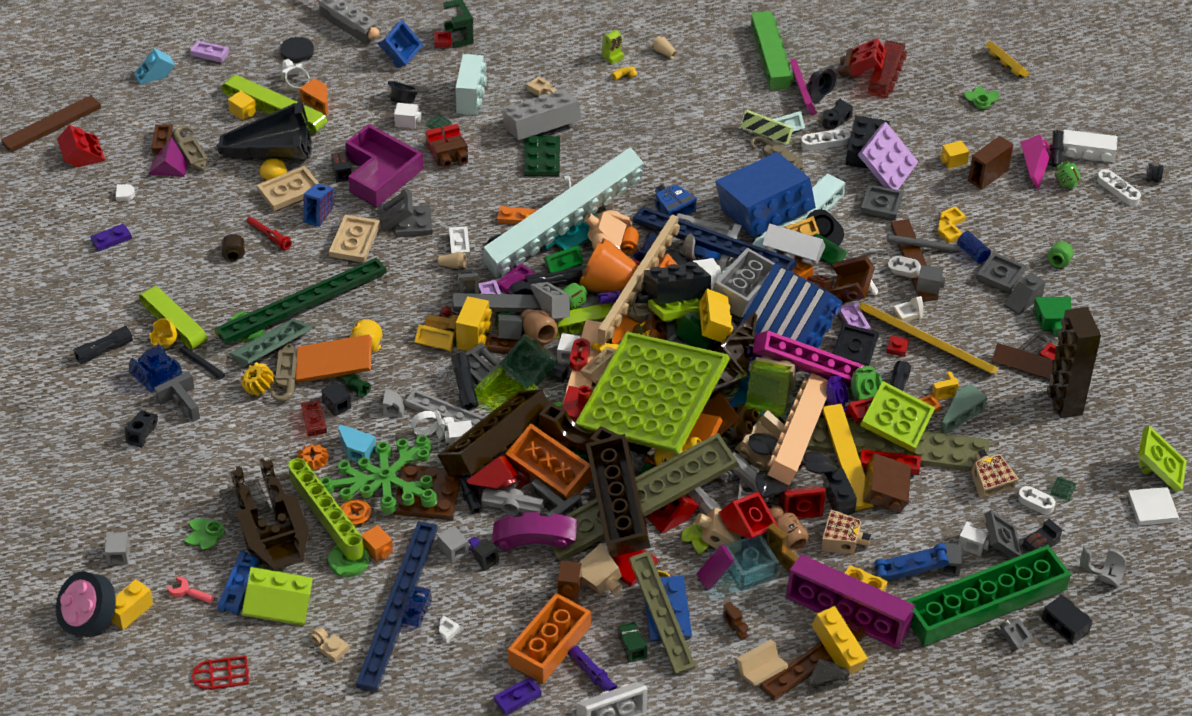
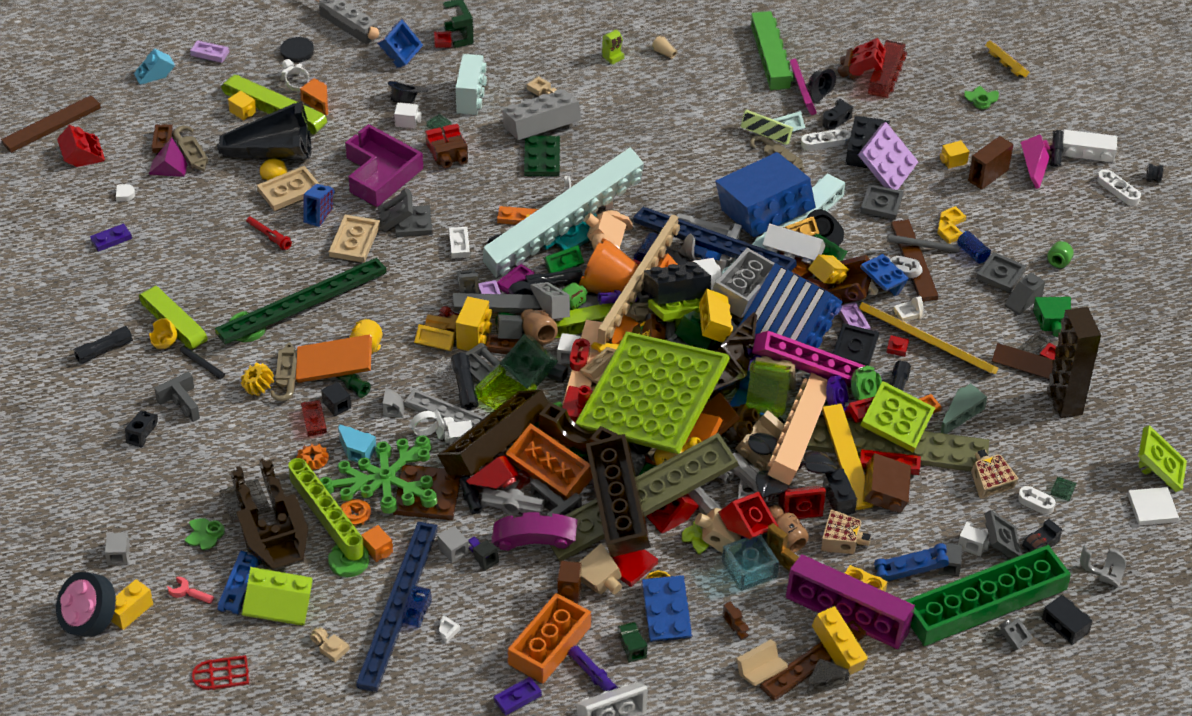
clear blue brick [129,344,183,393] -> none
dark brown head [221,234,245,261] -> none
sand green slope [230,319,312,368] -> none
black leg [331,151,352,183] -> none
tan cone [438,252,467,270] -> none
yellow arm [611,66,638,81] -> none
orange brick [620,227,639,254] -> none
olive plate [629,551,696,675] -> none
blue torso [655,185,697,216] -> none
magenta tile [696,545,735,589] -> none
dark grey brick [916,265,946,295] -> none
yellow bracket [932,371,959,401] -> none
bright green head [1054,161,1081,189] -> none
none -> yellow brick [808,254,849,284]
none -> blue bracket [860,254,909,296]

